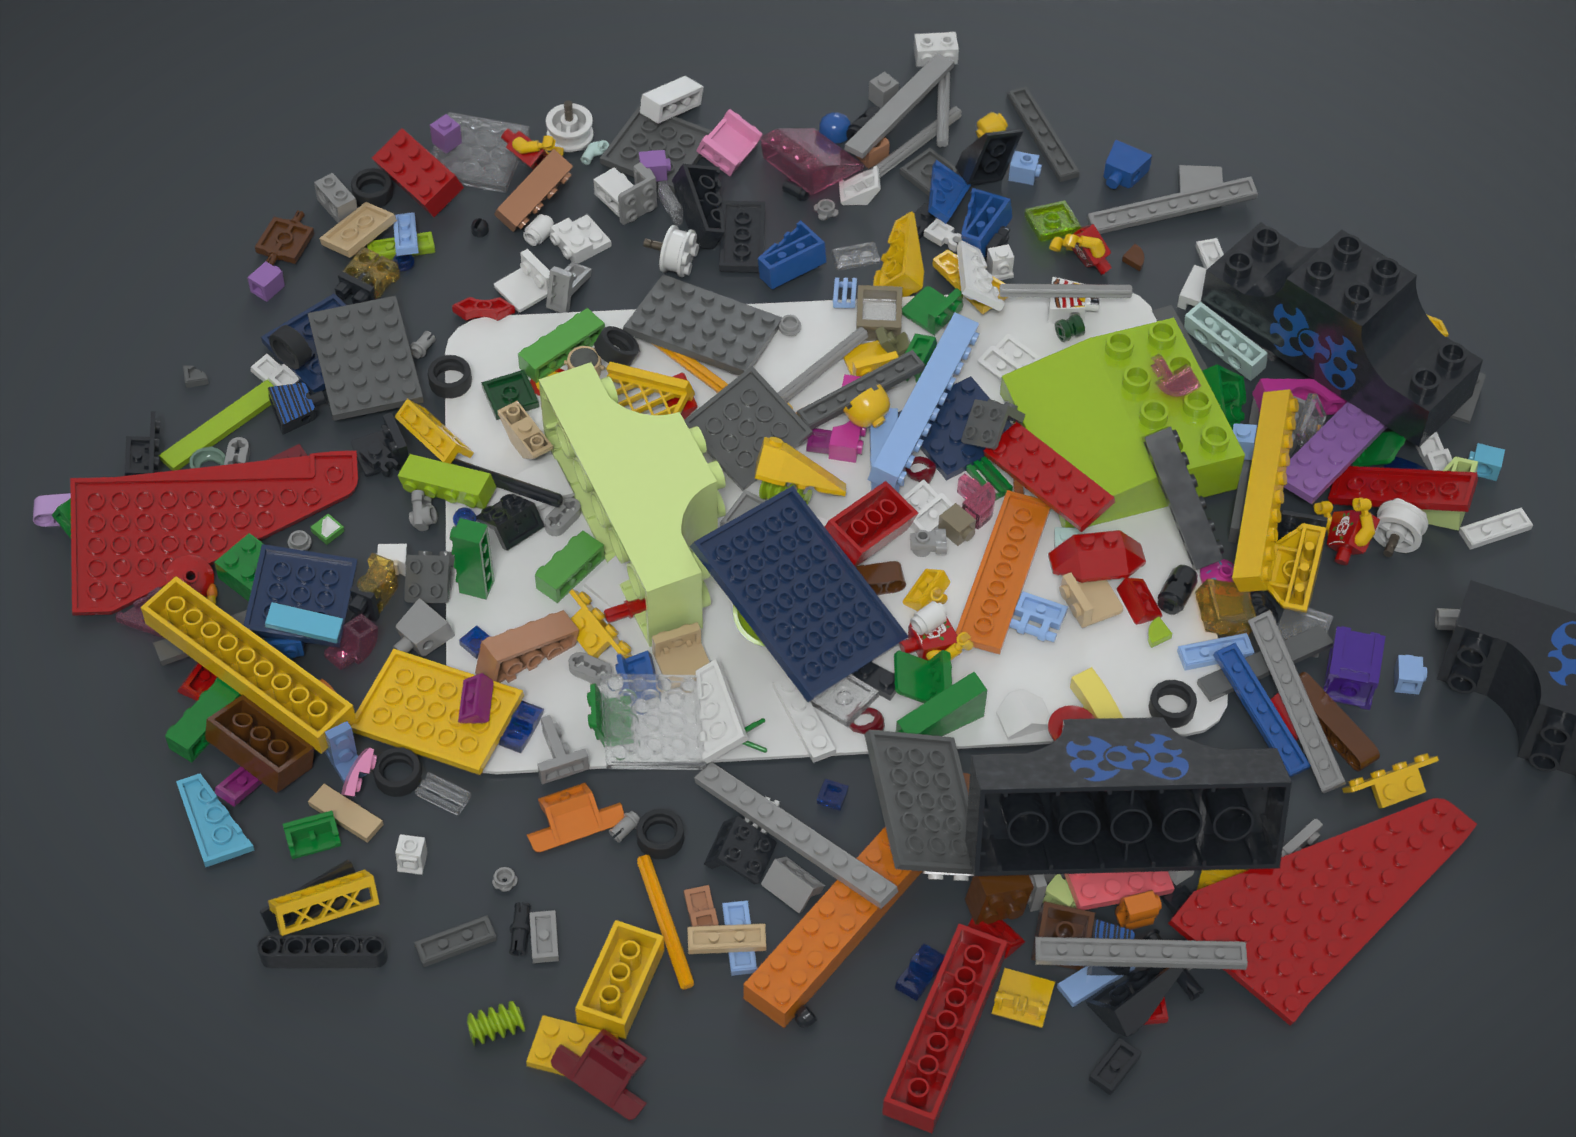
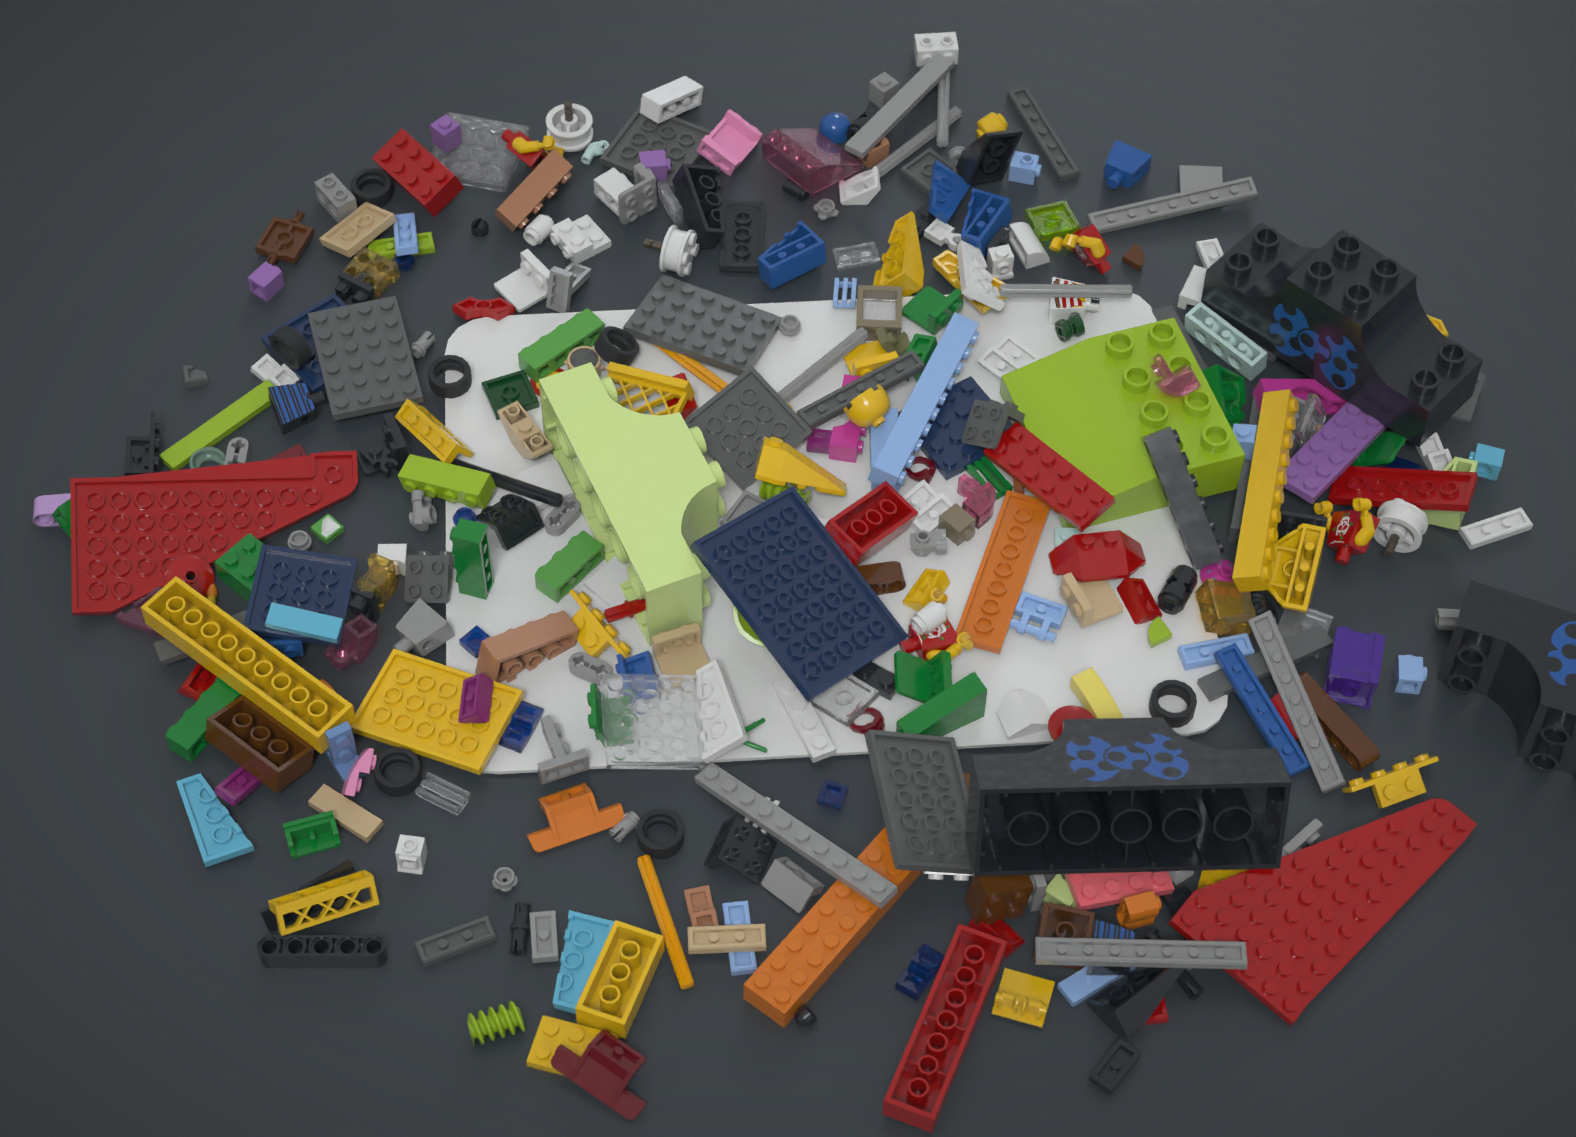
none -> medium azure wing [553,910,615,1014]
none -> light grey bush [948,146,966,167]
none -> white brick [1008,222,1050,269]

